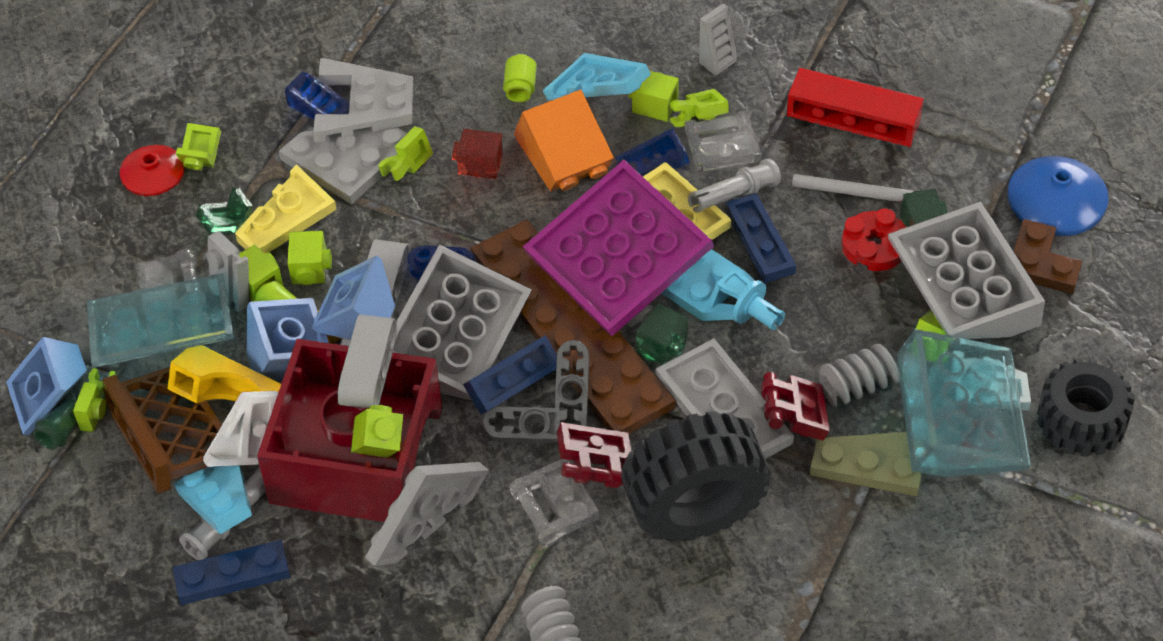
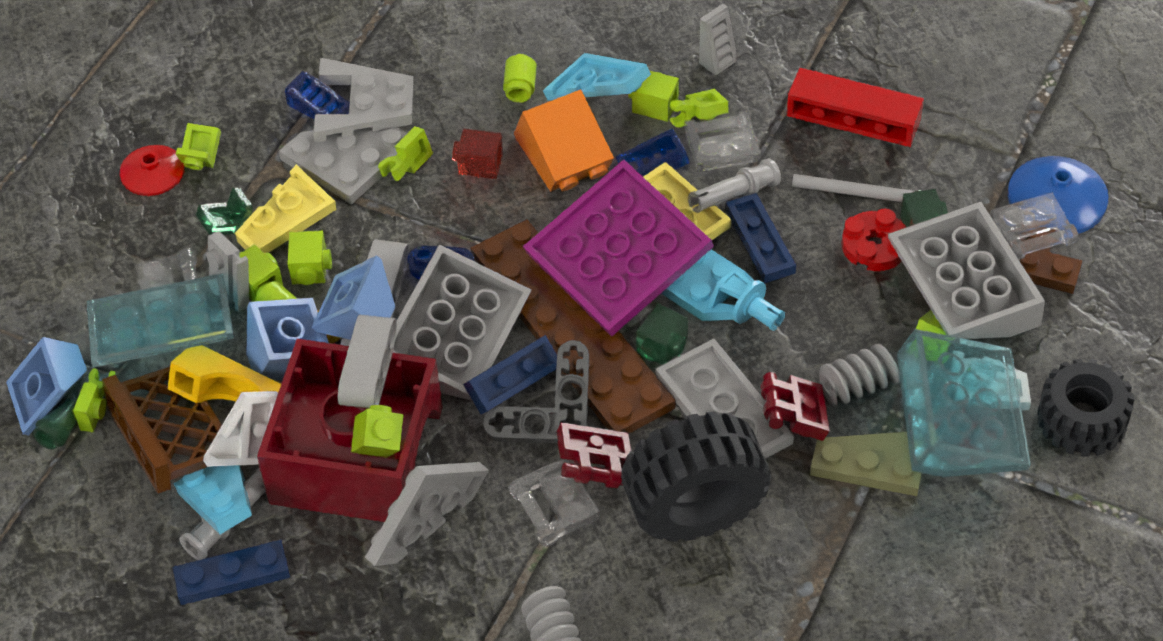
none -> clear plate [990,192,1079,260]

